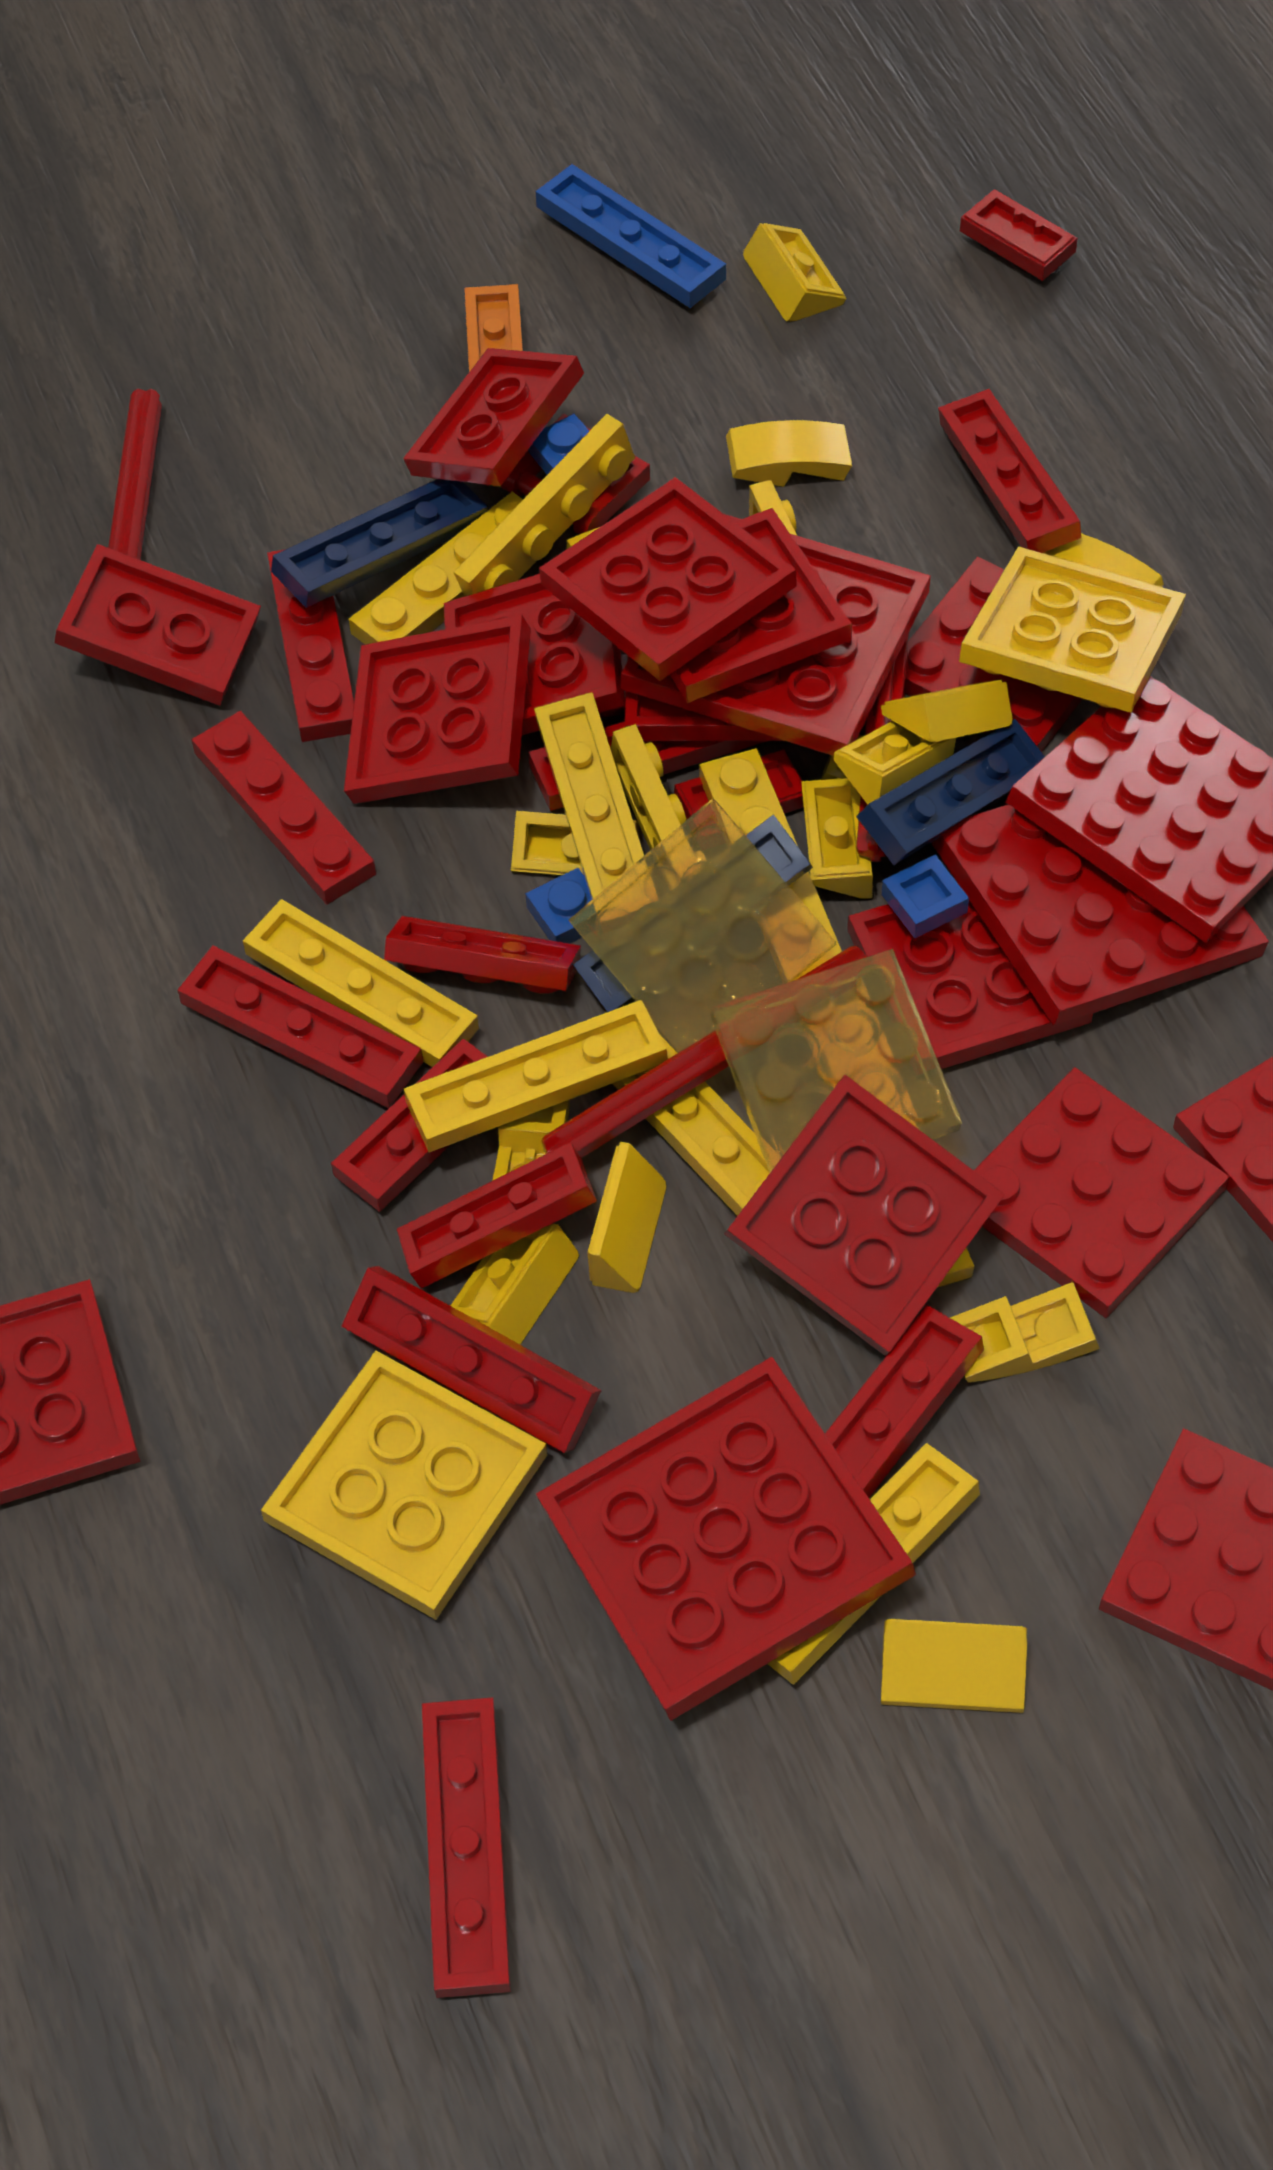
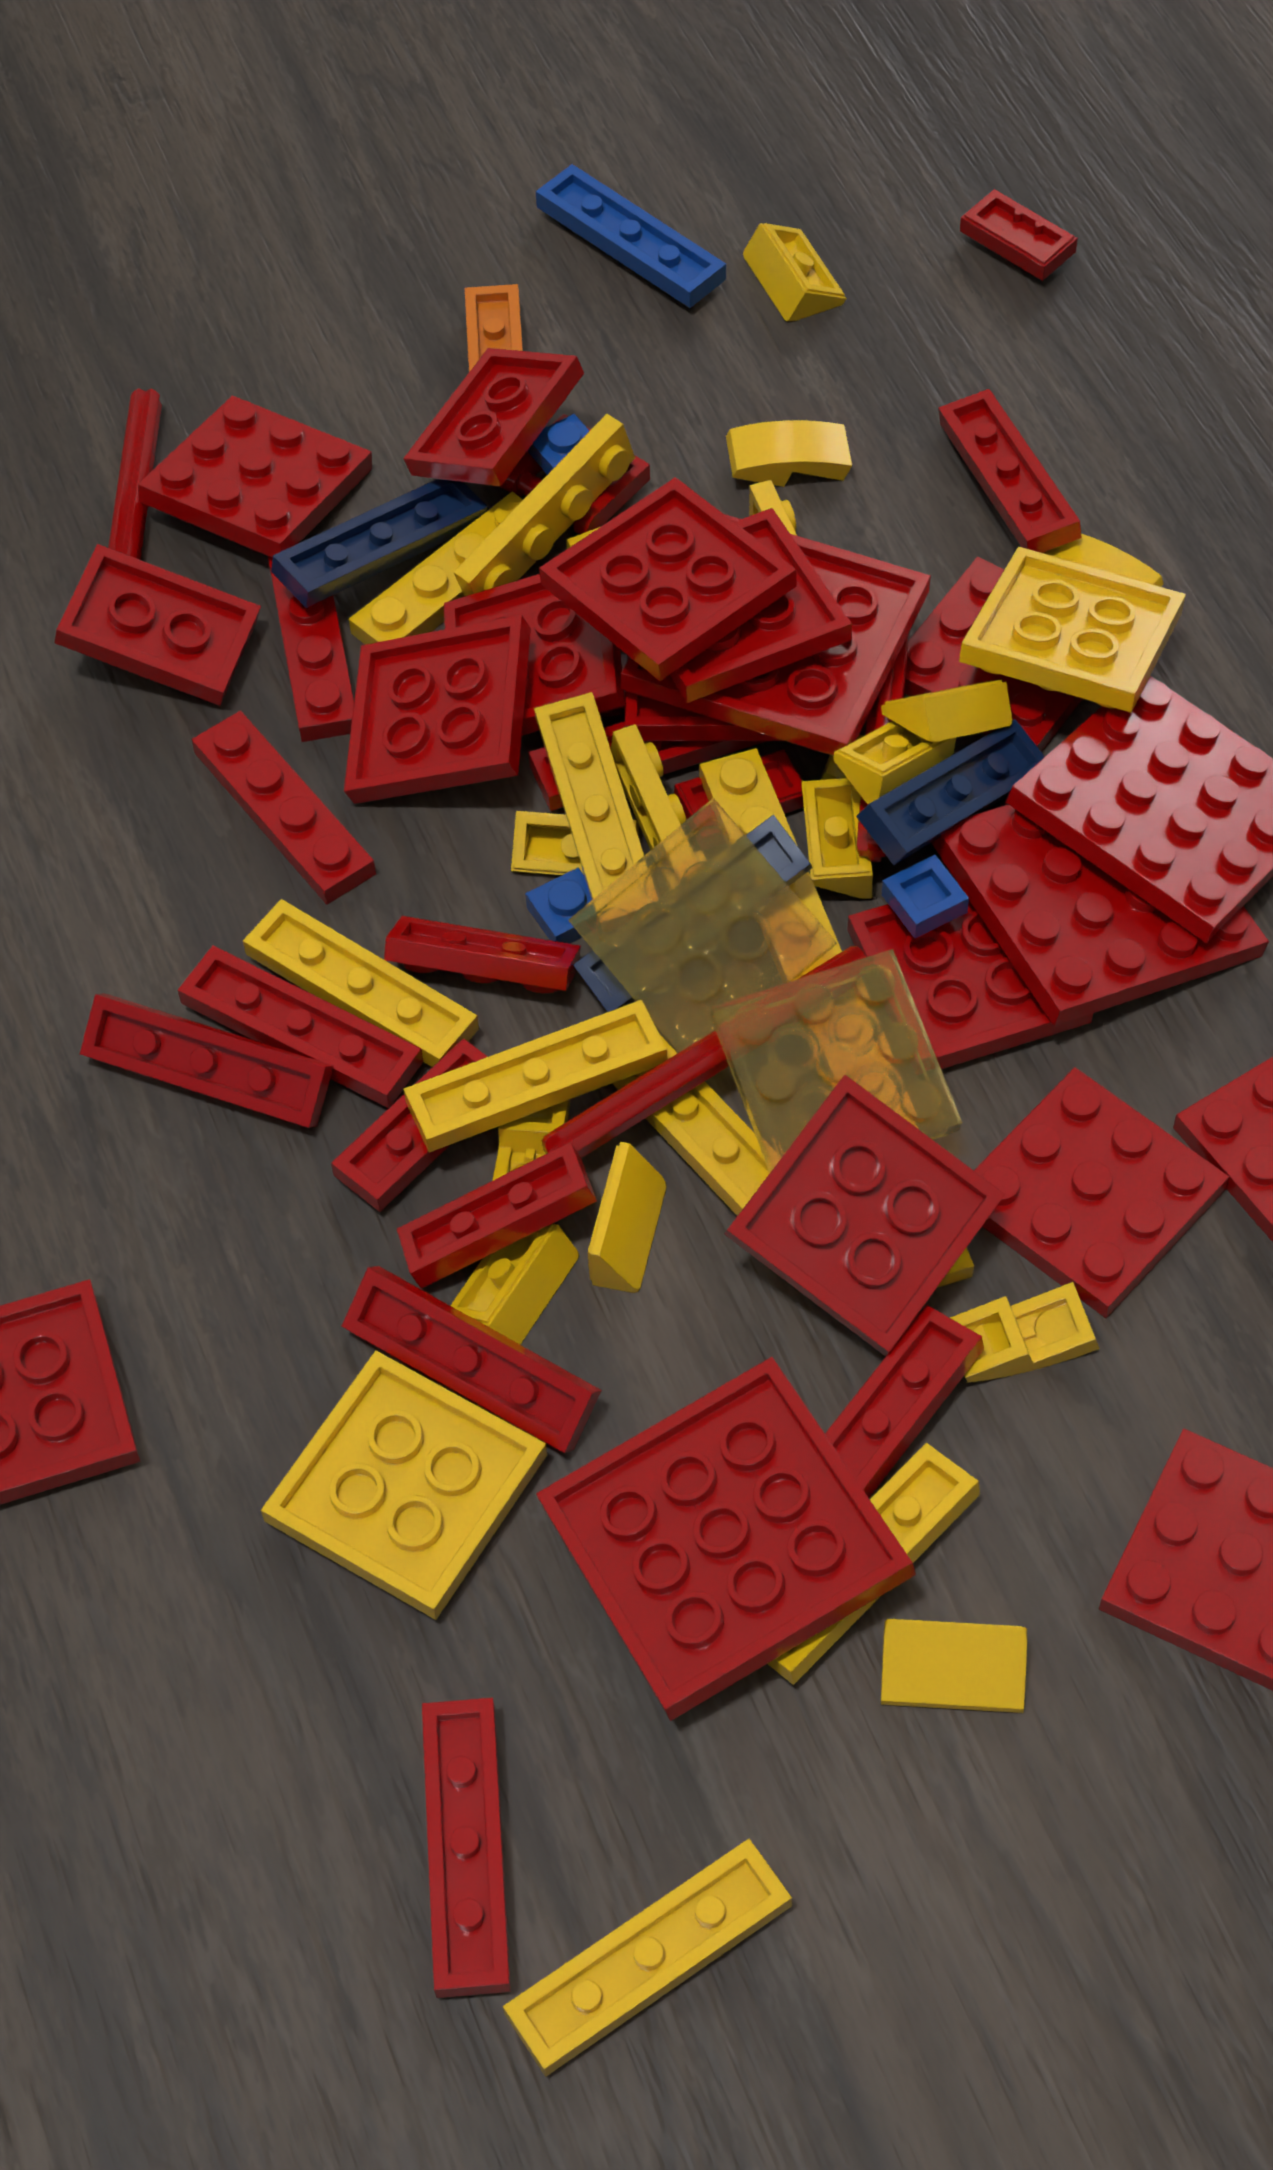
none -> red plate [80,993,334,1128]
none -> red plate [138,395,372,558]
none -> yellow plate [503,1838,792,2077]

